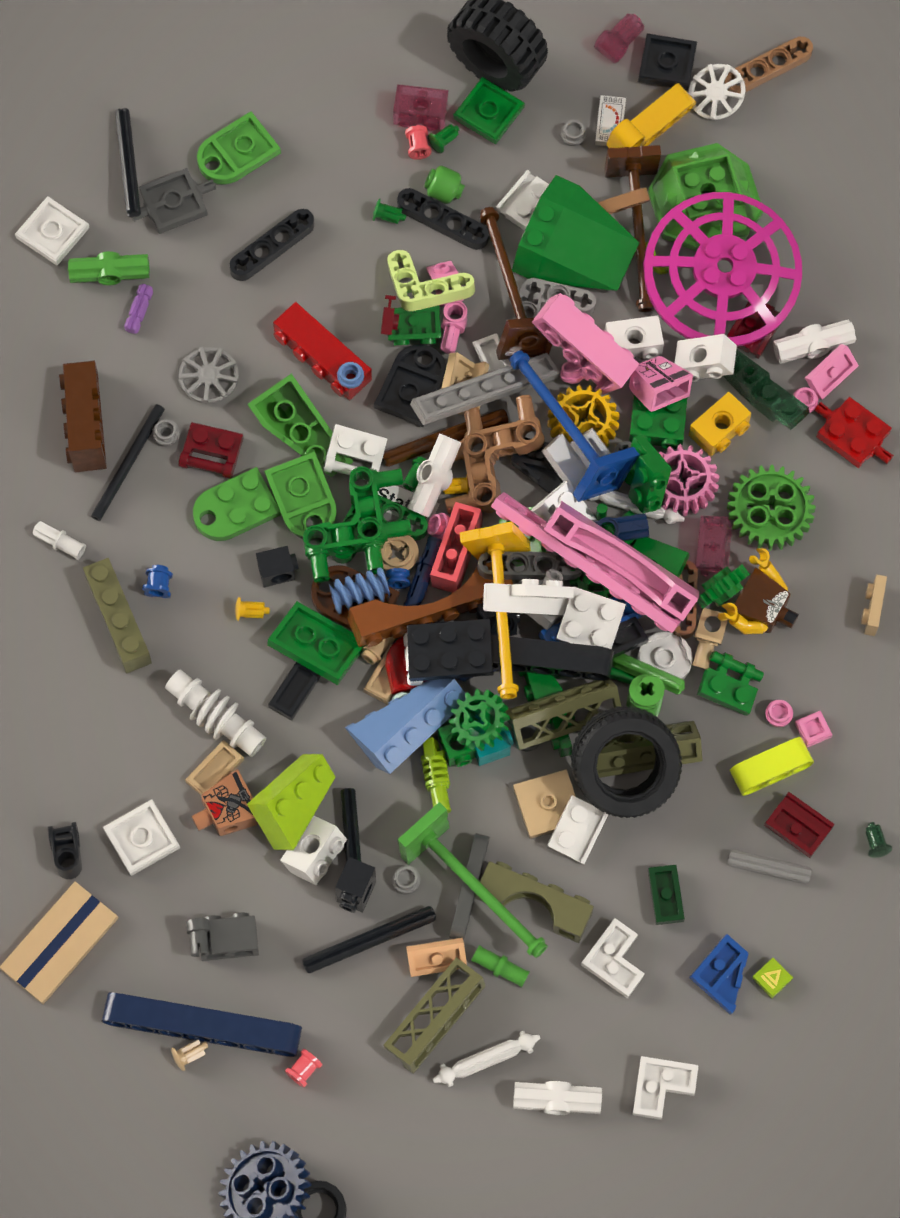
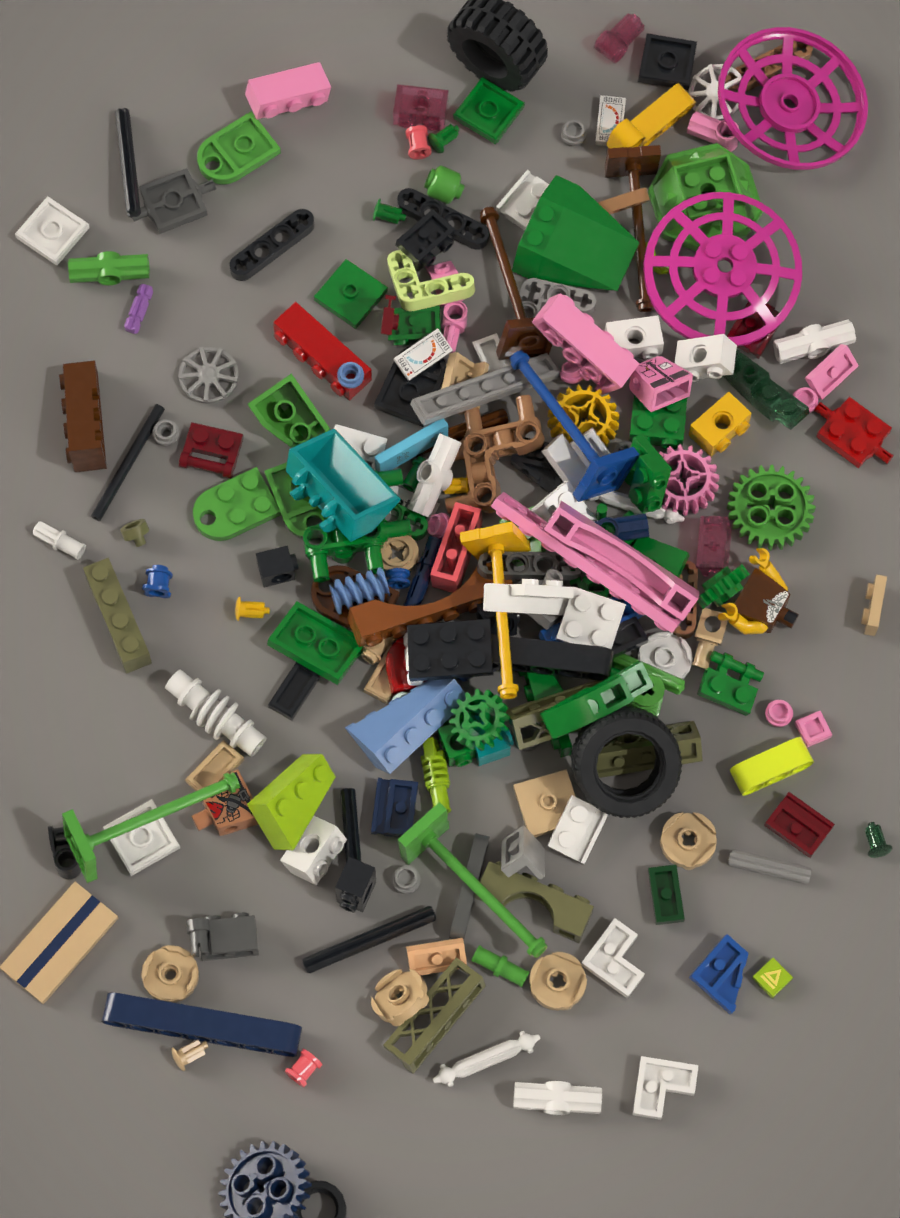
none -> bright green tile [62,772,240,883]
none -> olive tile [120,519,150,547]
none -> tan plate [141,945,199,1003]
none -> bright pink brick [245,62,331,120]
none -> teal piece [286,429,401,542]
none -> green plate [314,259,388,329]
none -> dark blue plate [371,777,418,837]
none -> tan plate [371,969,429,1026]
none -> medium azure tile [375,418,448,472]
none -> white tile [393,329,453,381]
none -> black bracket [396,209,456,272]
none -> light grey panel [501,825,545,880]
none -> tan plate [529,952,587,1011]
none -> green slope [540,661,654,739]
none -> tan plate [660,812,717,870]
none -> bright pink piece [687,111,739,152]
none -> dark pink dish [718,27,868,170]

